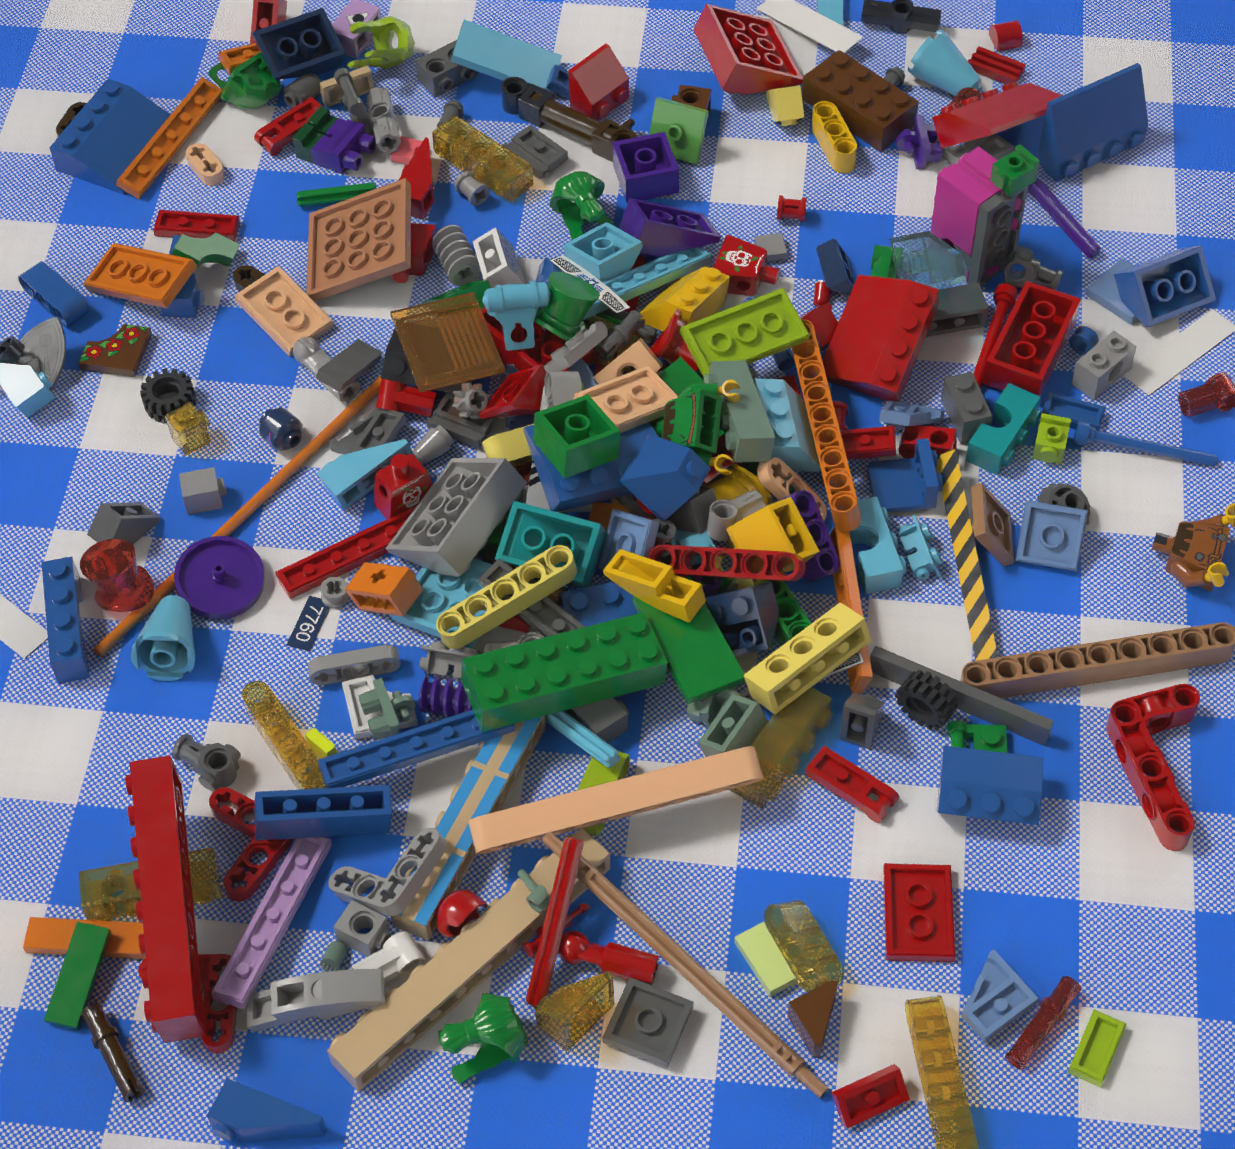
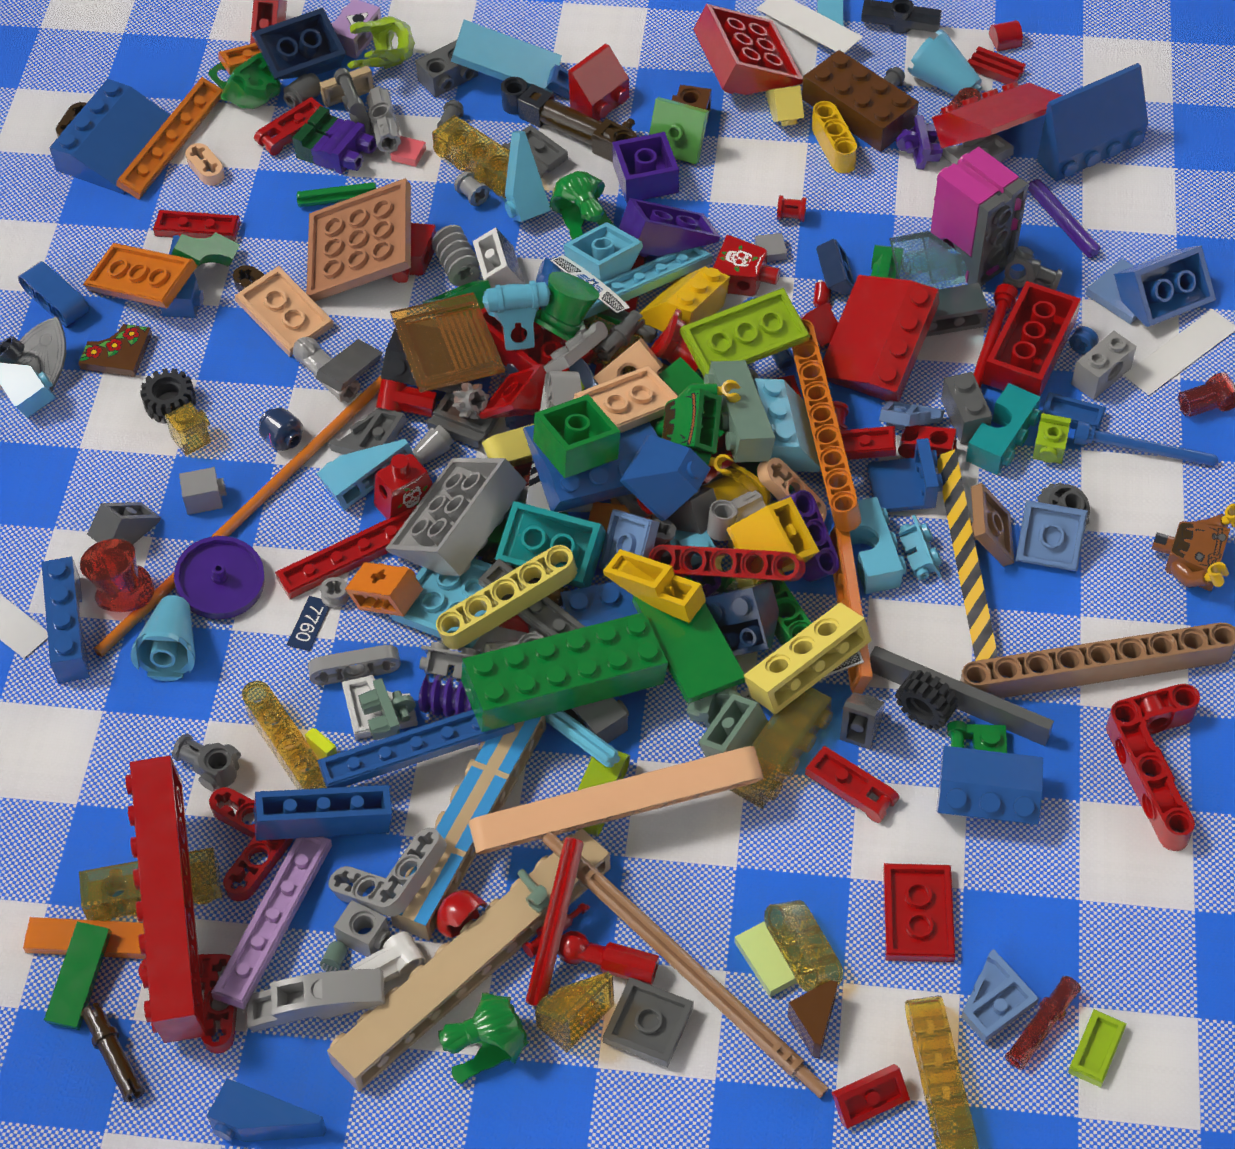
red slope [398,137,434,220] -> none
green brick [990,144,1040,196] -> none
none -> medium azure slope [505,131,551,222]

